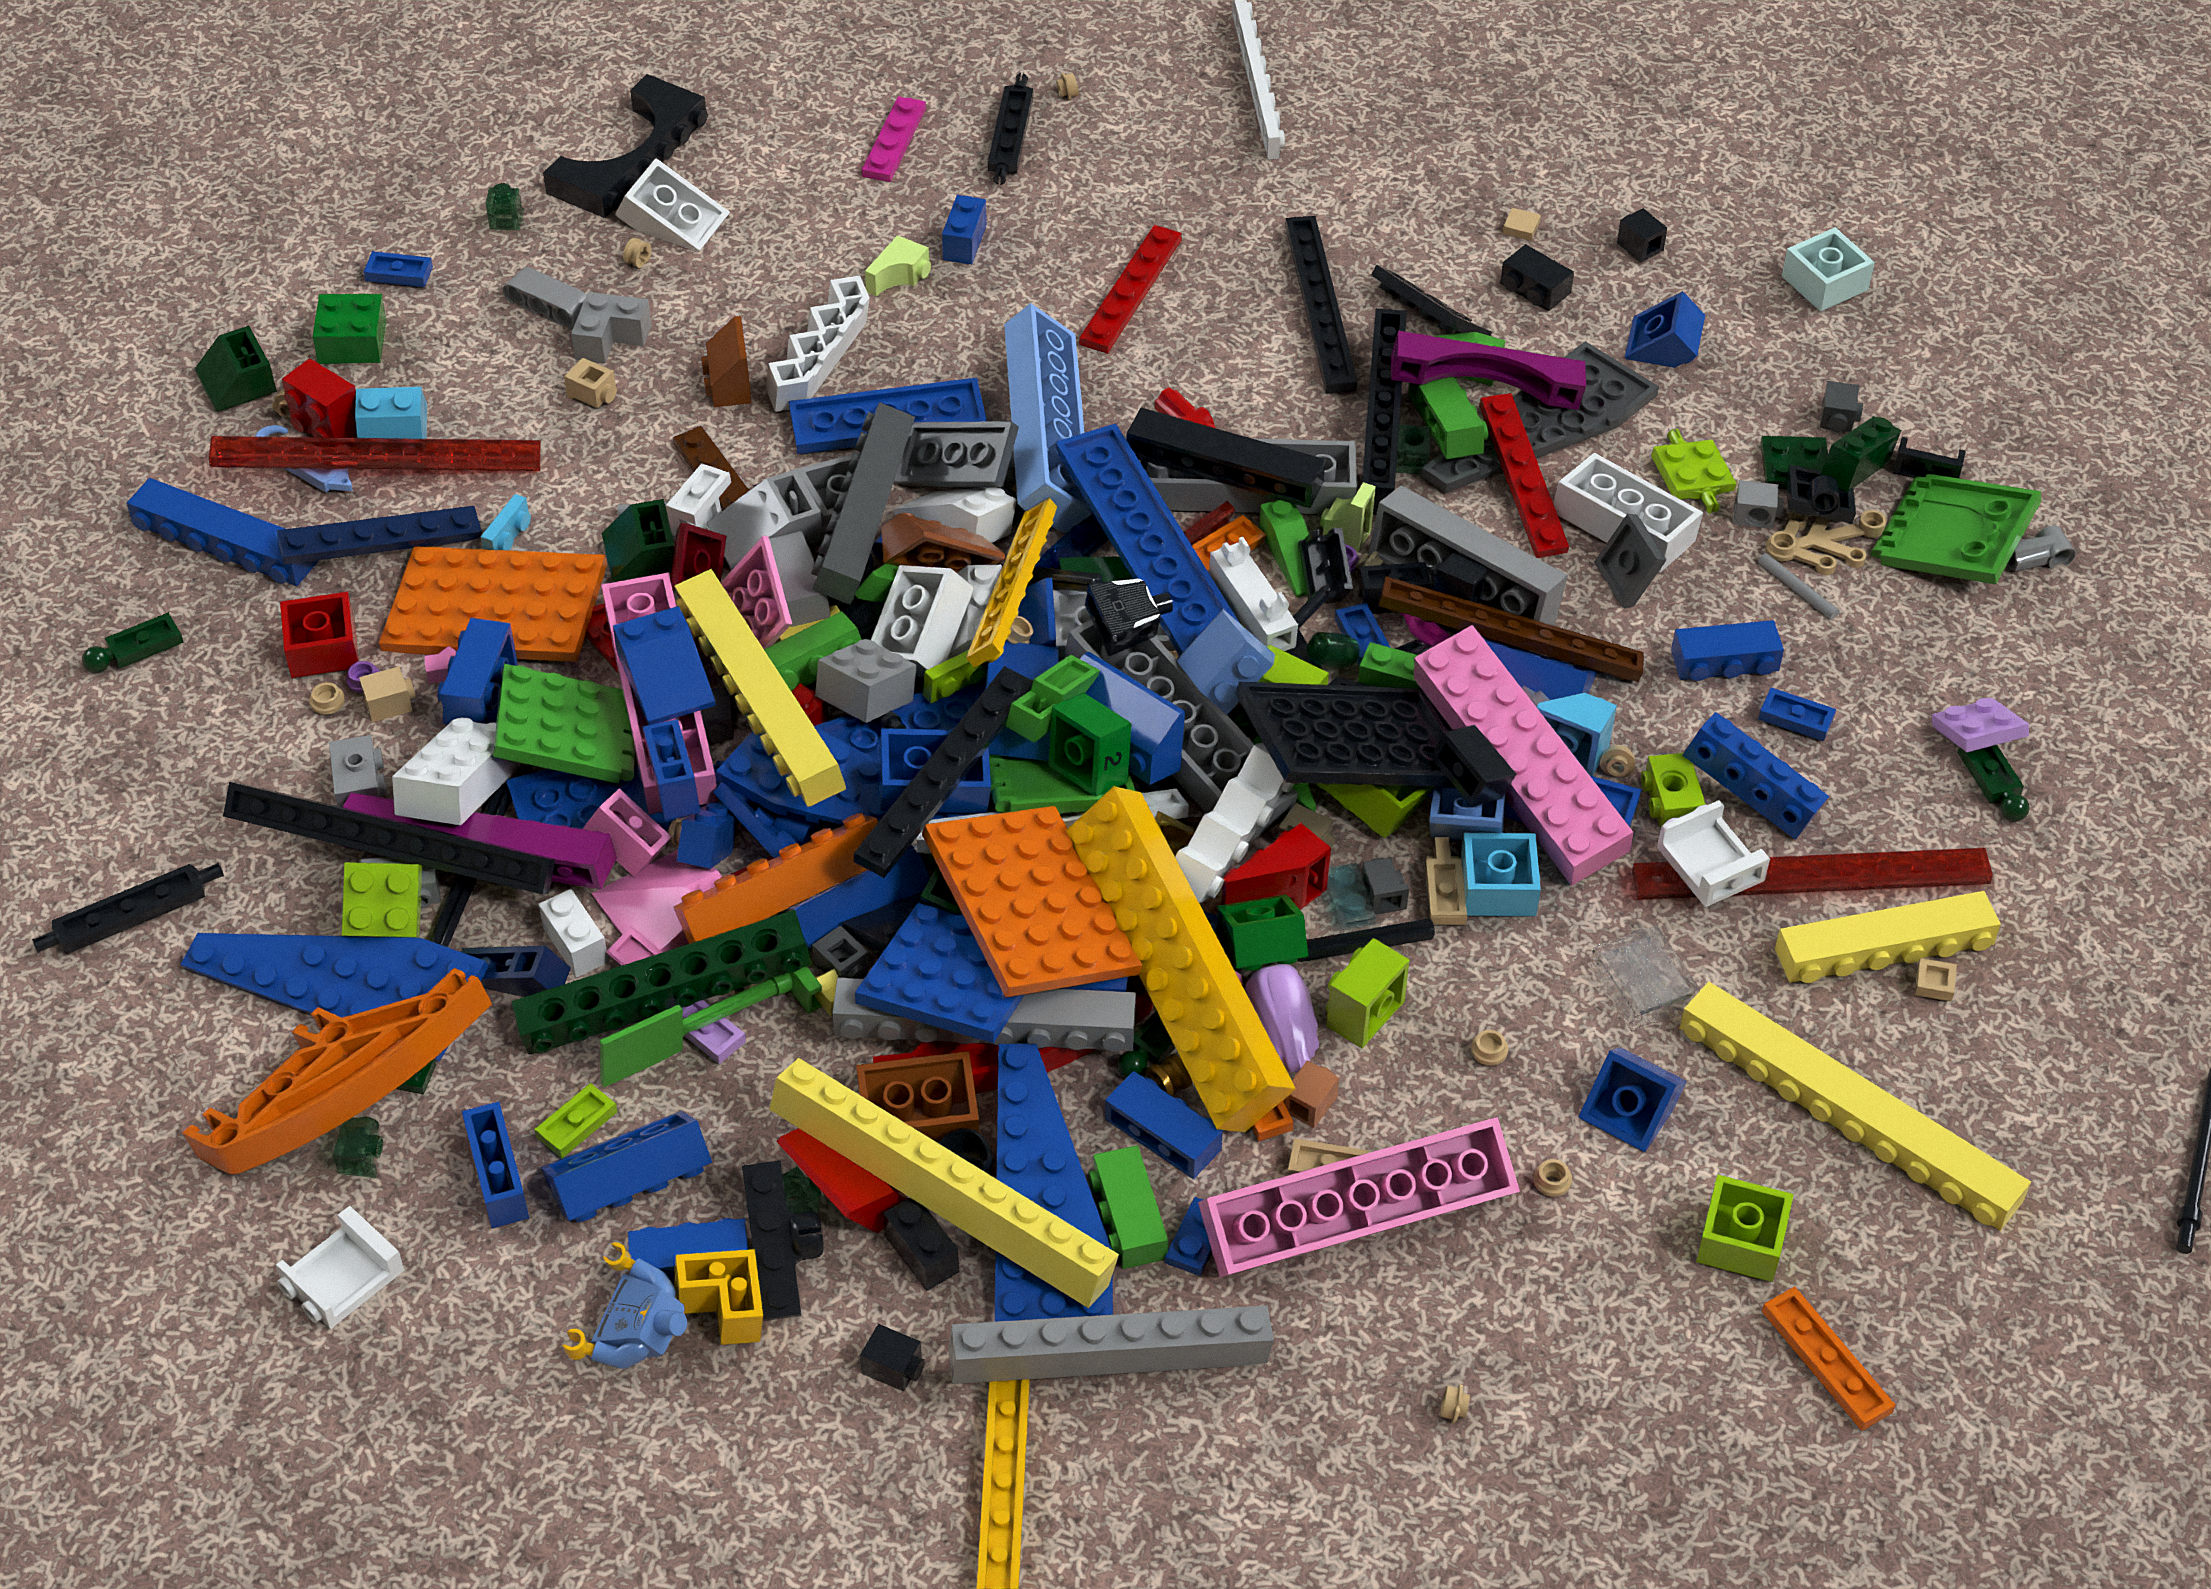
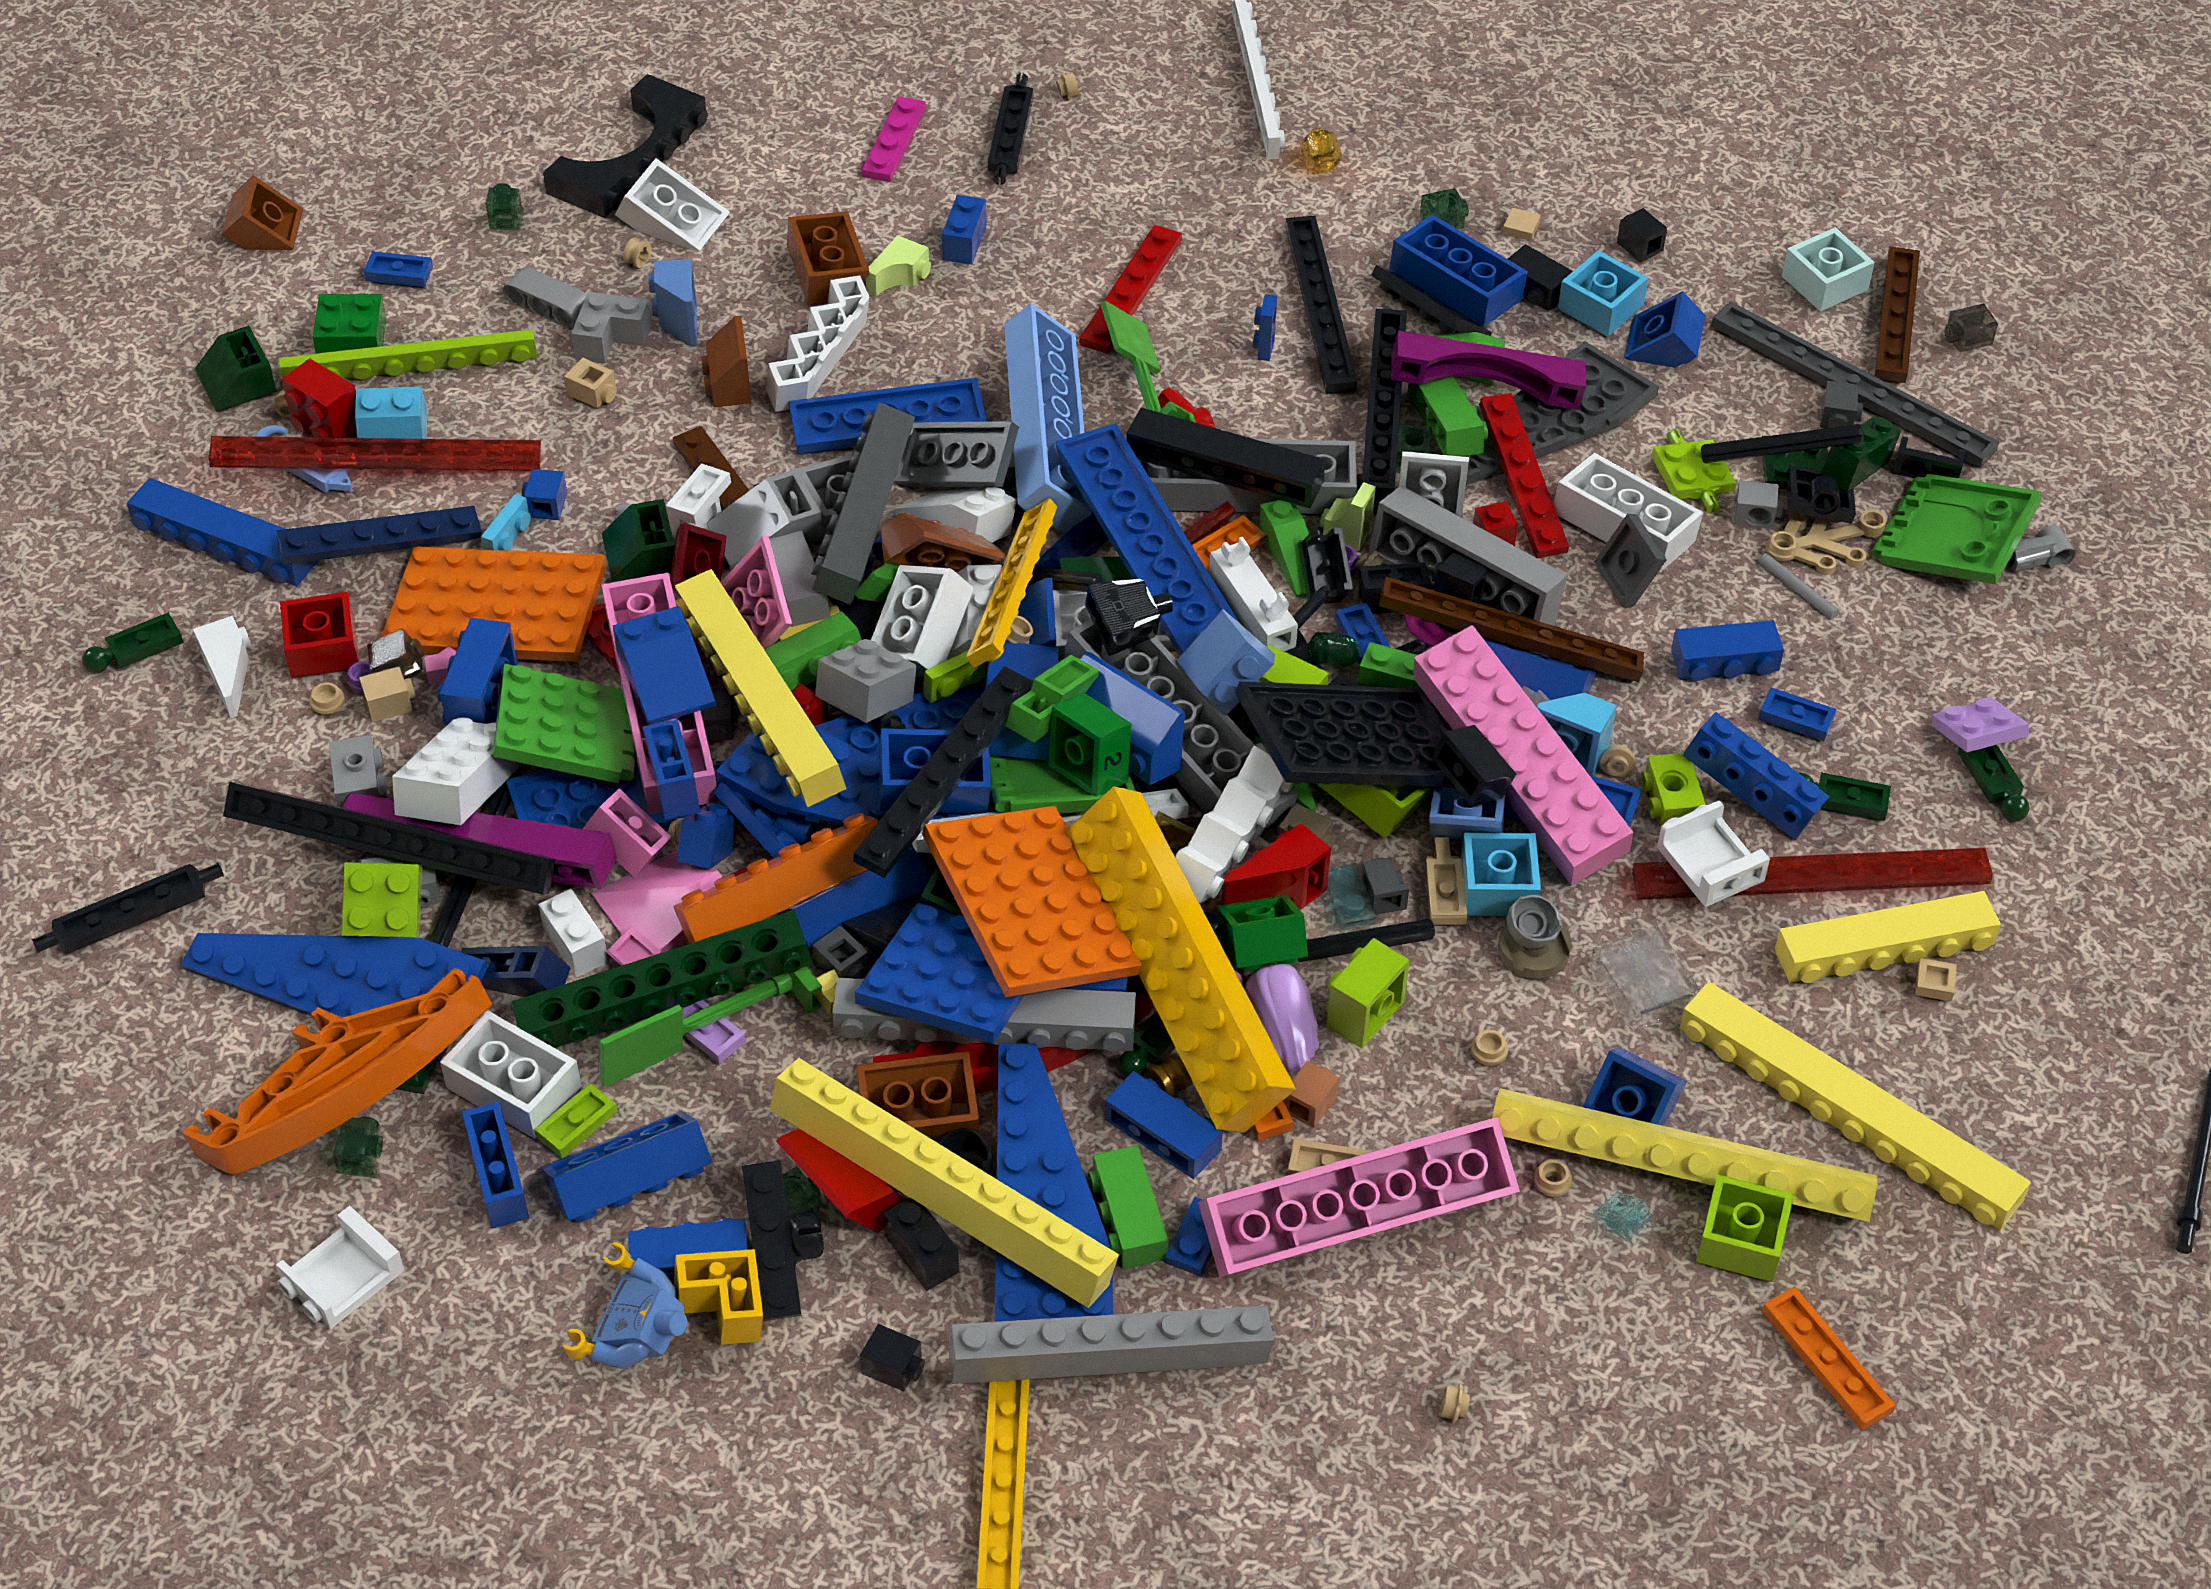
none -> white slope [193,616,251,719]
none -> dark orange slope [222,175,303,250]
none -> lime plate [279,329,537,380]
none -> clear smoke brick [367,628,424,679]
none -> white brick [440,1011,582,1139]
none -> blue brick [522,469,567,520]
none -> medium blue slope [648,259,697,346]
none -> dark orange slope [787,211,869,305]
none -> bright green piece [1101,300,1196,423]
none -> blue plate [1253,294,1277,361]
none -> clear yellow head [1300,128,1342,174]
none -> blue brick [1389,214,1527,327]
none -> white slope [1399,451,1469,518]
none -> clear green brick [1420,188,1469,229]
none -> red brick [1473,501,1518,546]
none -> light yellow brick [1492,1088,1878,1222]
none -> dark tan plate [1498,924,1572,979]
none -> light grey hair [1506,894,1562,949]
none -> medium azure brick [1558,250,1649,337]
none -> clear light blue slope [1593,1192,1652,1243]
none -> black axle [1701,424,1864,463]
none -> dark grey plate [1711,301,1999,468]
none -> dark green plate [1799,772,1891,821]
none -> reddish brown plate [1874,246,1920,383]
none -> clear smoke brick [1944,303,1999,353]

